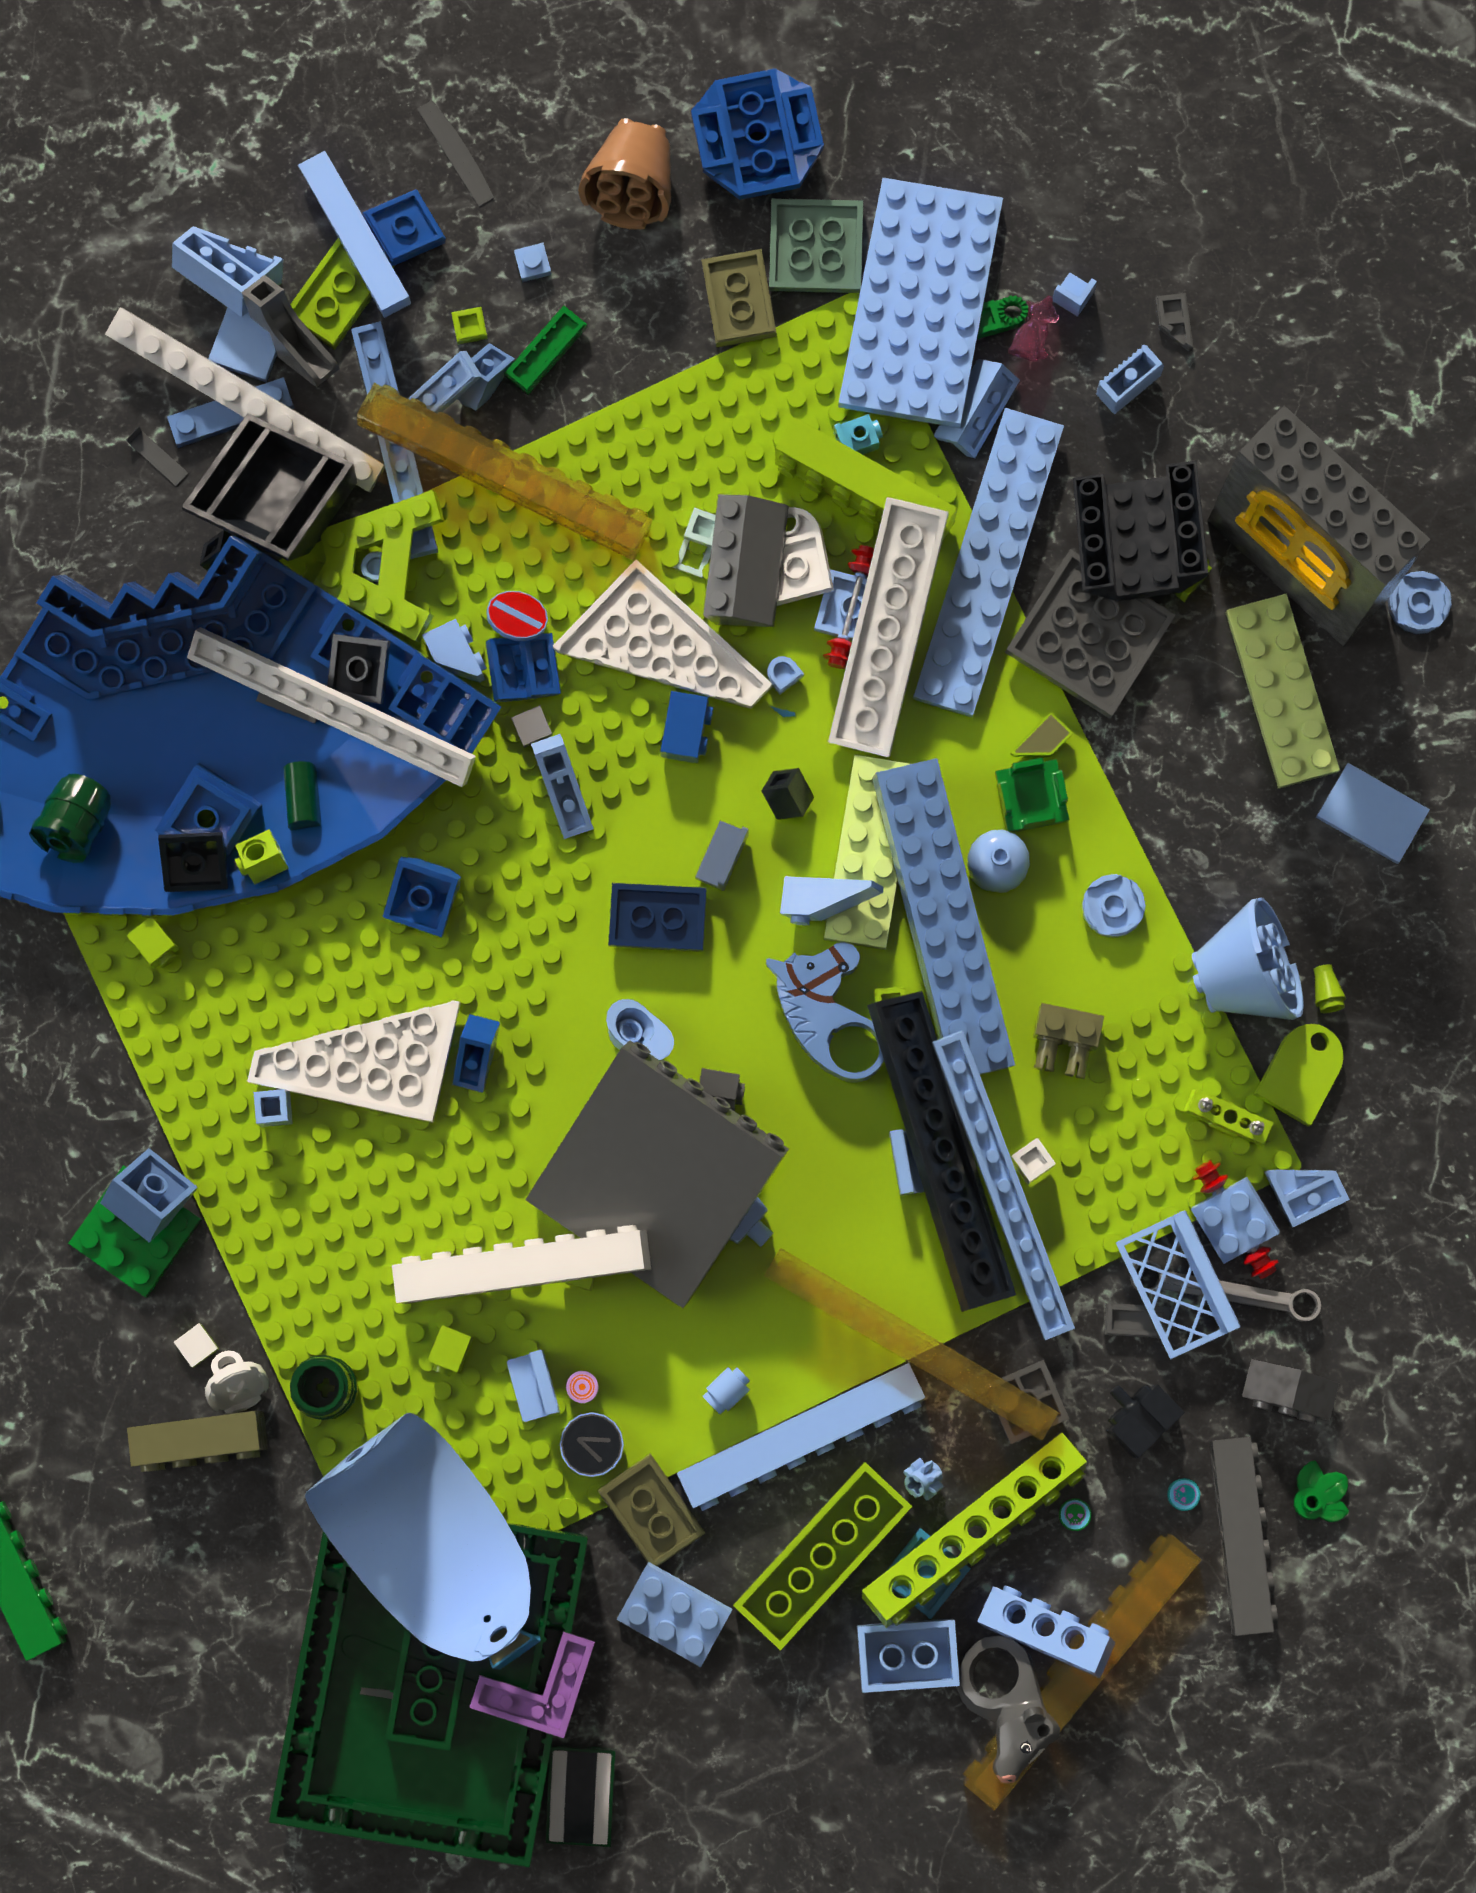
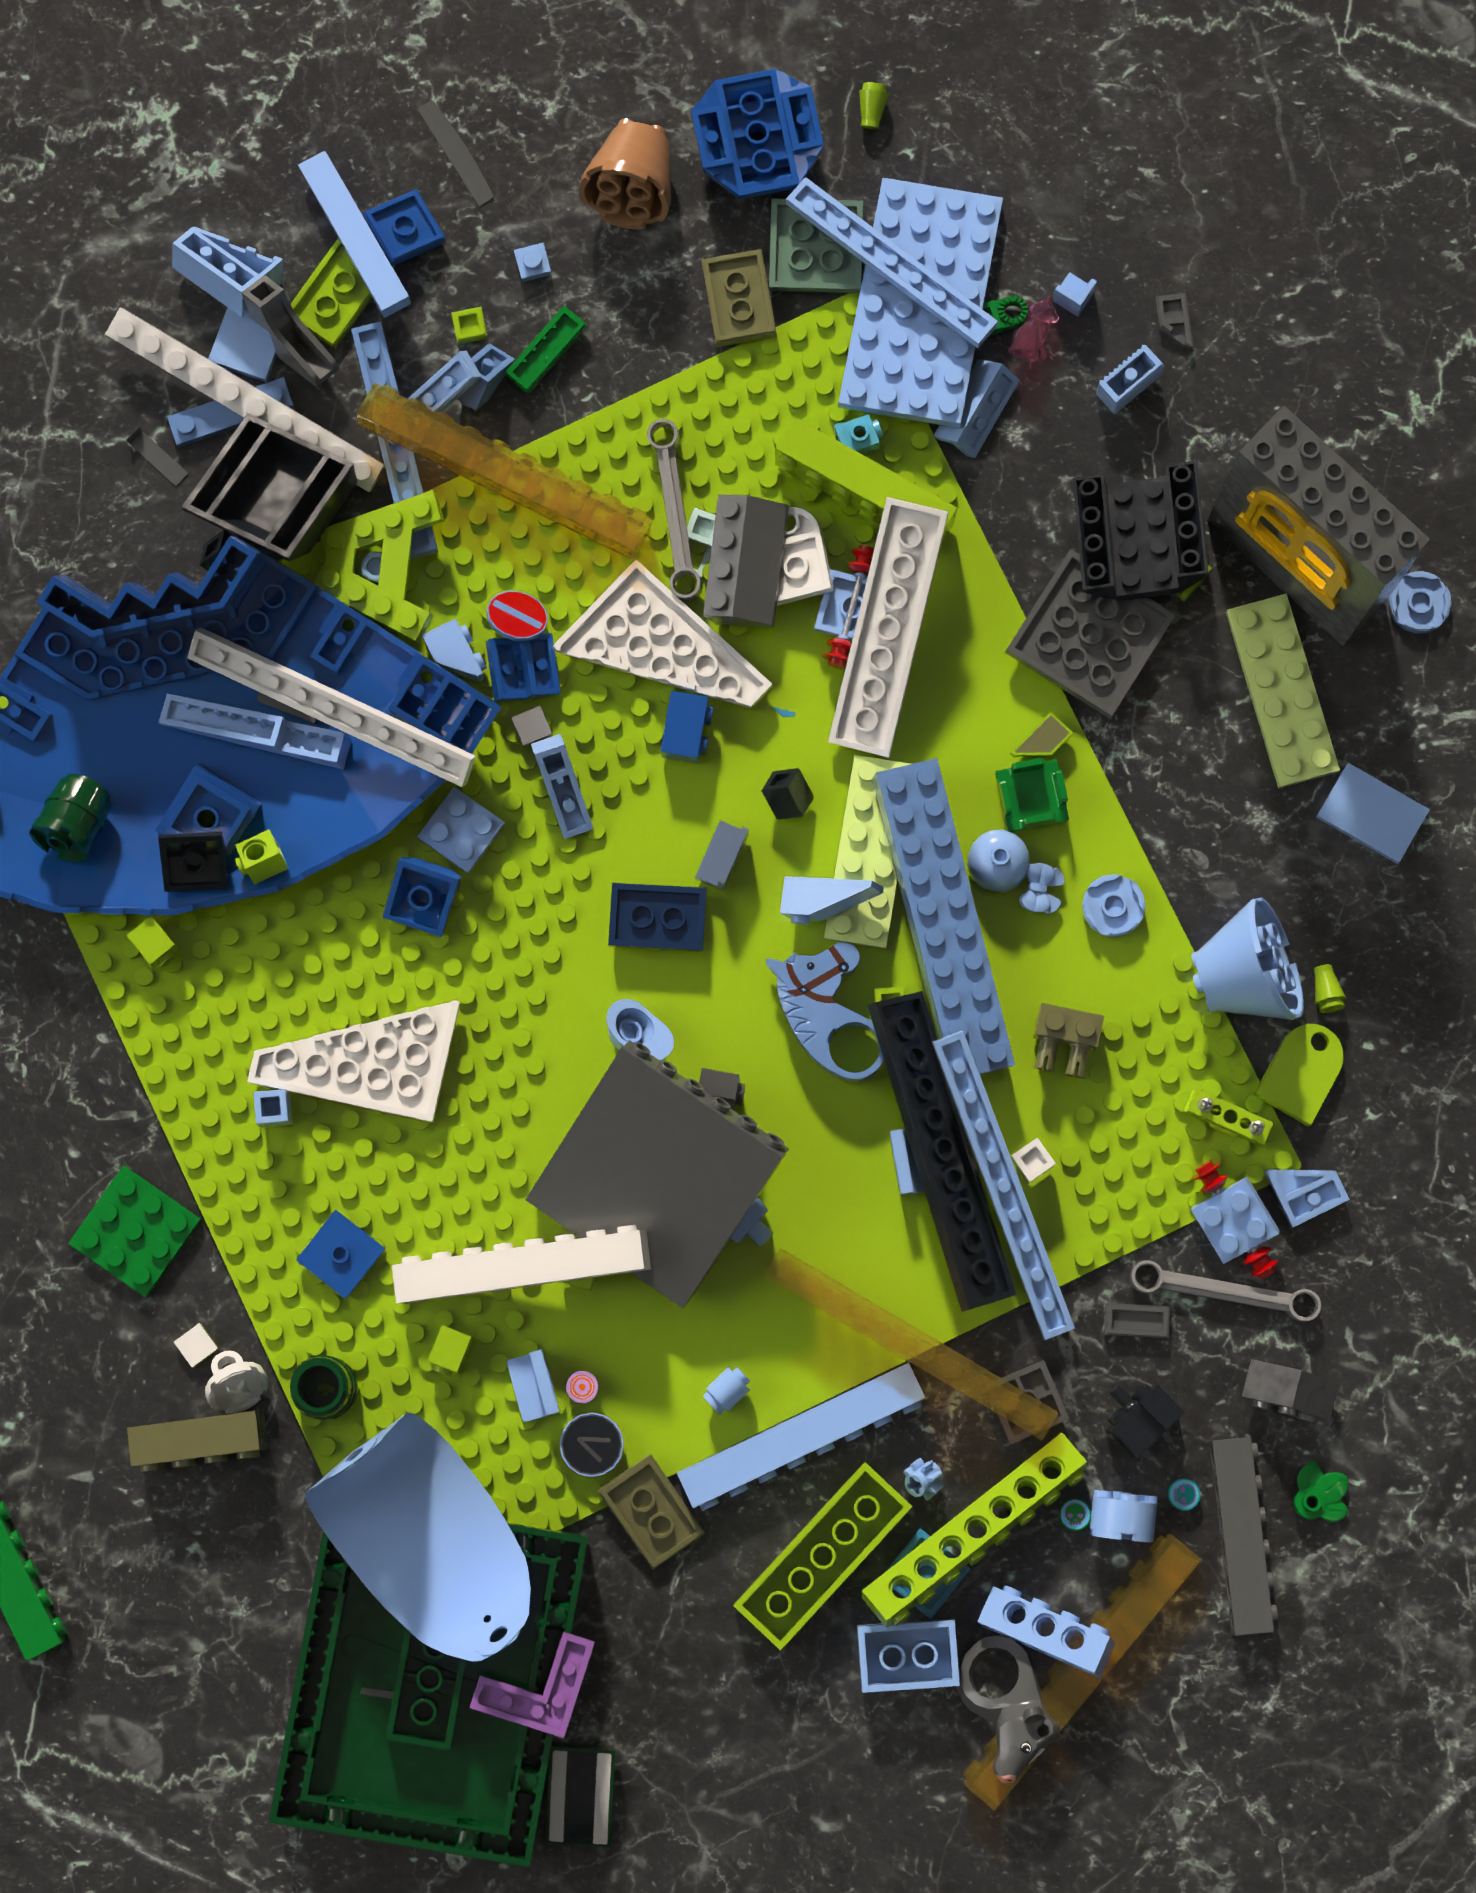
medium blue slope [100,1148,198,1242] -> none
dark green brick [283,761,321,831] -> none
black slope [327,634,391,704] -> none
blue slope [452,1014,500,1093] -> none
tile [489,1628,541,1670] -> none
light blue plate [617,1562,732,1667] -> none
light blue tile [767,656,804,695] -> none
light blue plate [913,408,1064,718] -> none
light blue fence [1116,1210,1241,1359] -> none
none -> light blue slope [159,694,352,770]
none -> blue plate [296,1210,386,1299]
none -> light blue plate [417,787,505,874]
none -> light grey piece [647,419,703,602]
none -> light blue plate [786,177,998,348]
none -> lime cone [859,82,889,130]
none -> light blue piece [1019,863,1065,914]
none -> light blue brick [1090,1490,1158,1542]

